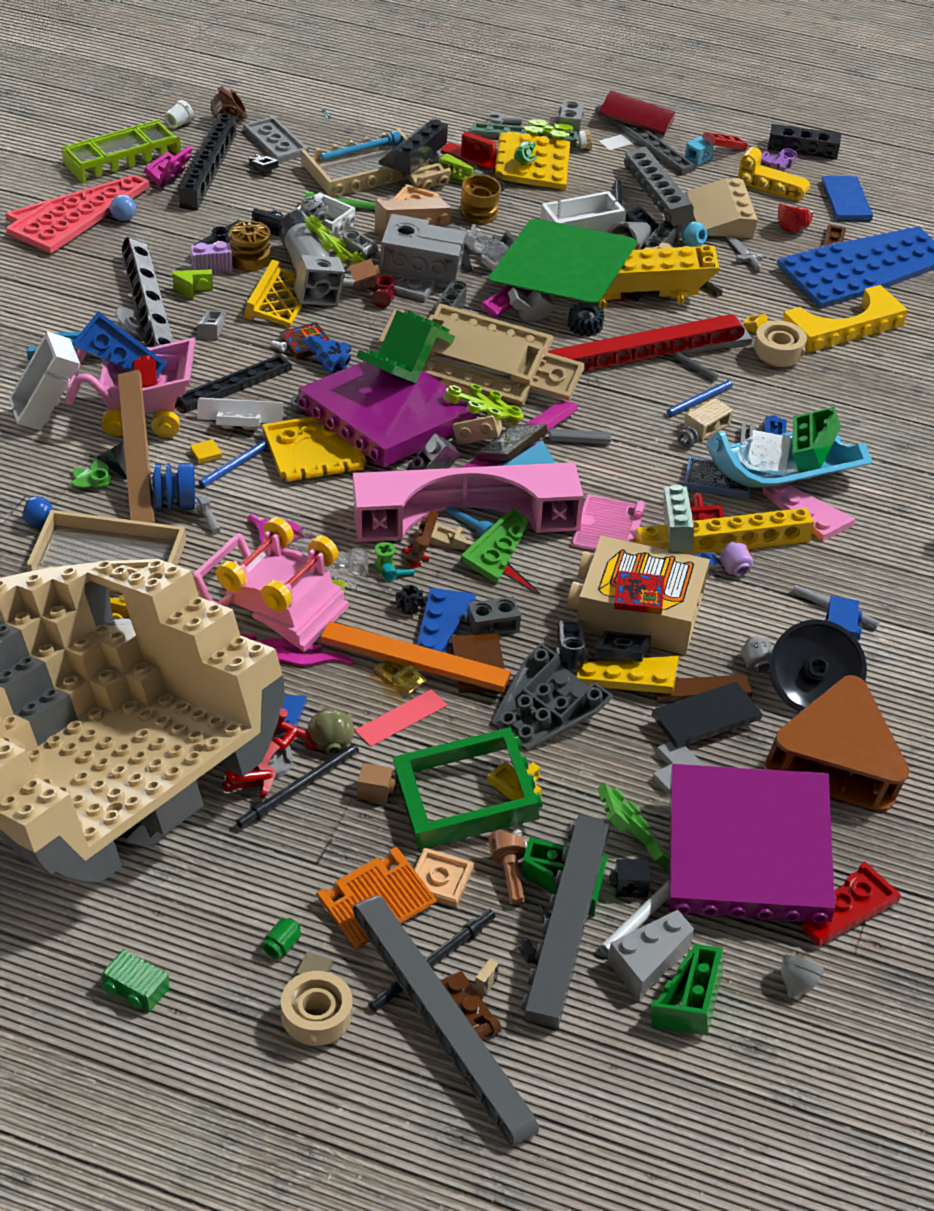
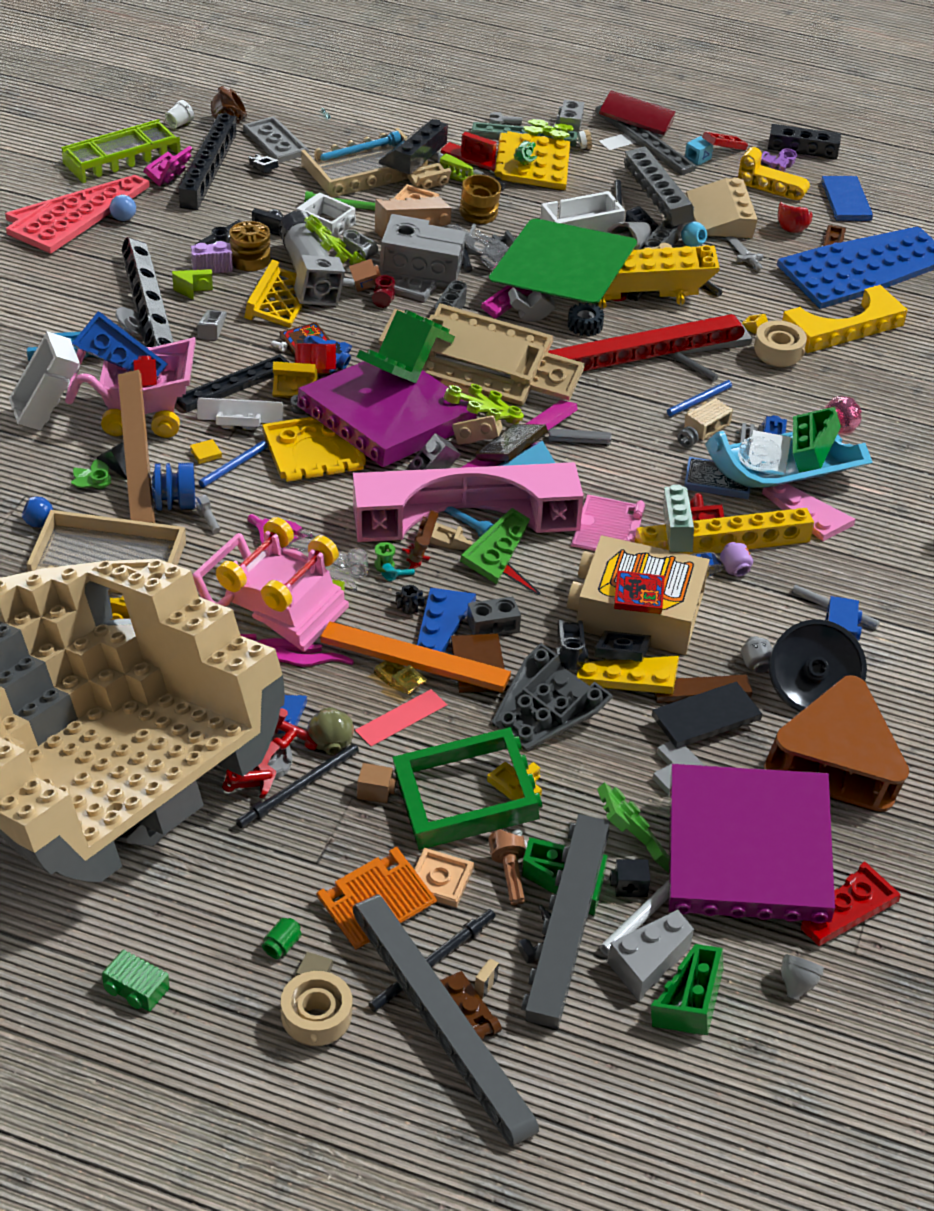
light grey head [300,196,328,223] -> none
none -> yellow bracket [272,362,318,398]
none -> red brick [295,343,336,373]
none -> clear pink plant [825,395,862,433]

